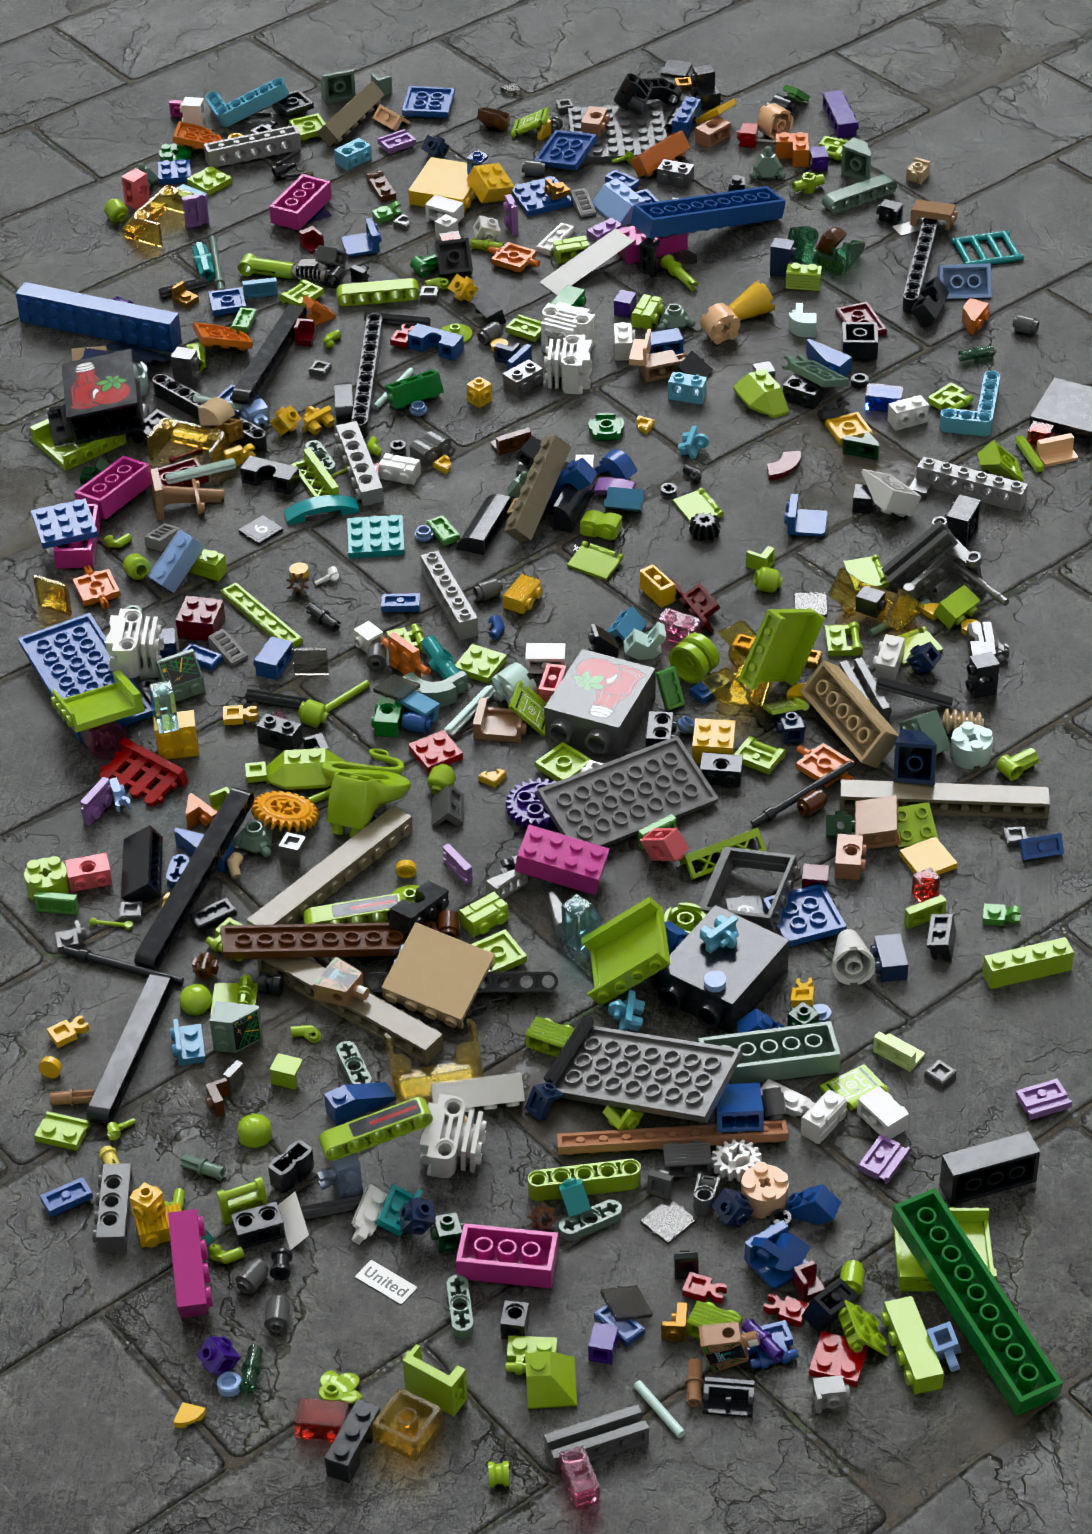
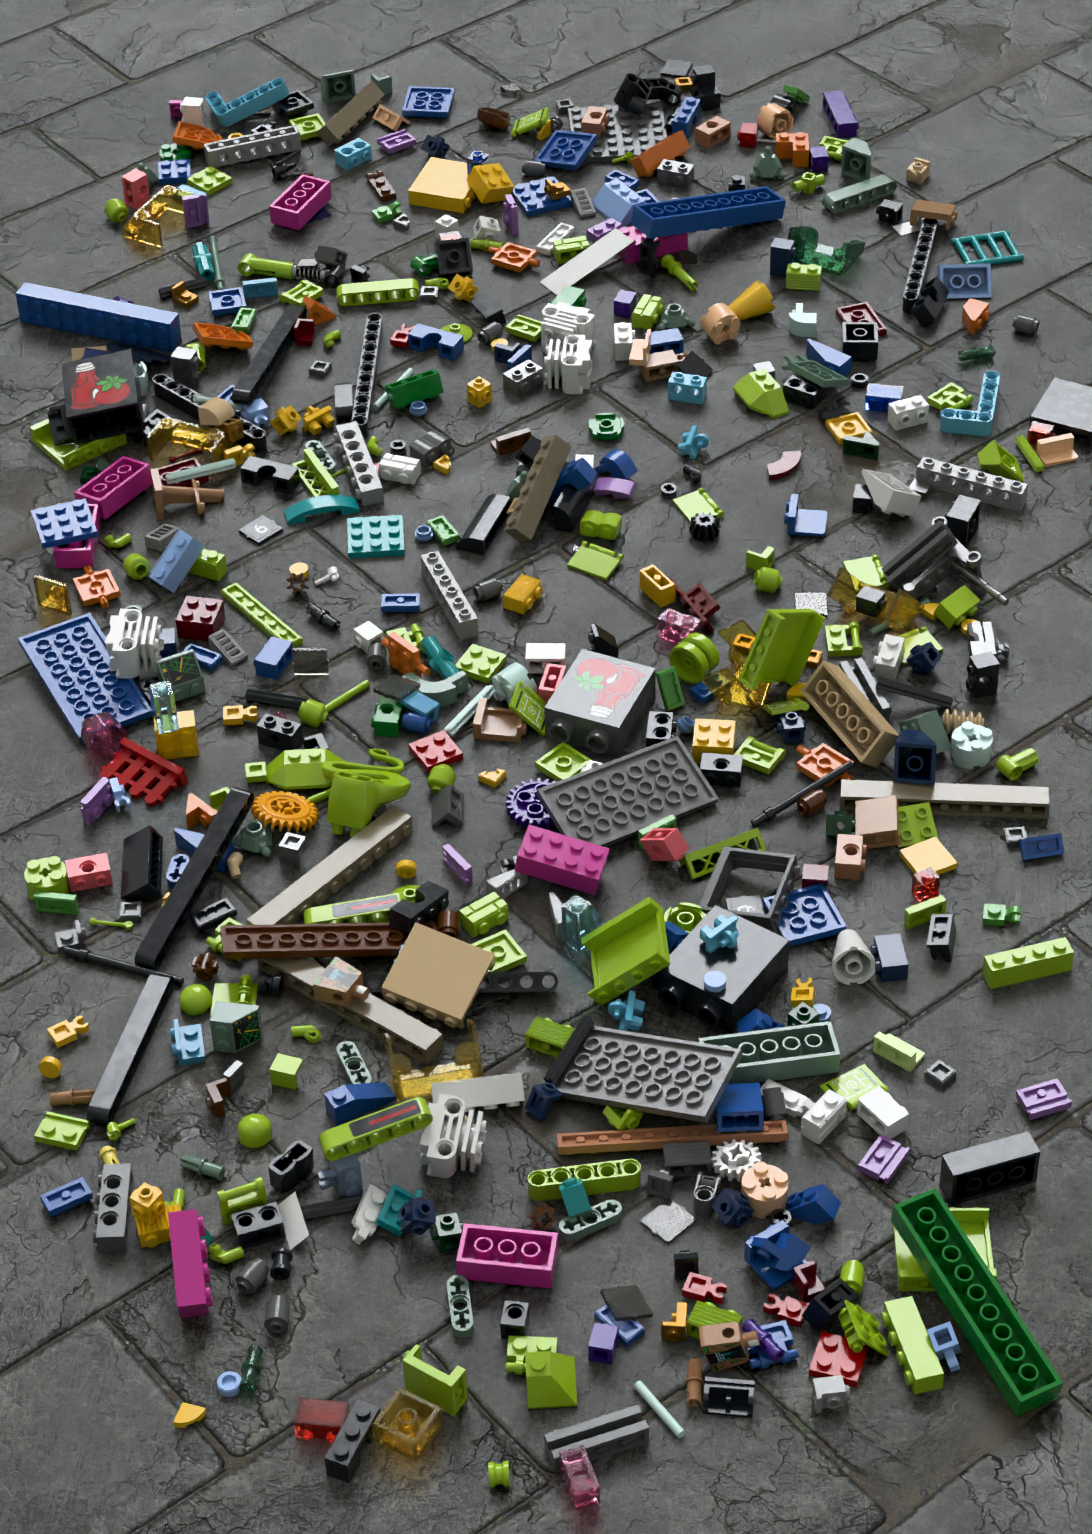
lime panel [51,669,145,733] -> none
dark purple brick [196,1336,241,1375] -> none
dark red panel [299,226,324,254] -> none
lime plate [318,1370,363,1406] -> none
bracket [341,218,382,257] -> none
white sticker [355,1260,417,1304] -> none
black axle [364,312,431,327] -> none
white brick [425,195,464,222] -> none
blue arm [488,615,505,640] -> none
dark azure panel [604,487,644,512] -> none
dark azure panel [607,606,647,641] -> none
light aqua brick [624,622,666,660] -> none
yellow tile [637,415,655,435] -> none
yellow tile [695,98,737,124] -> none
reddish brown piece [815,227,847,258] -> none

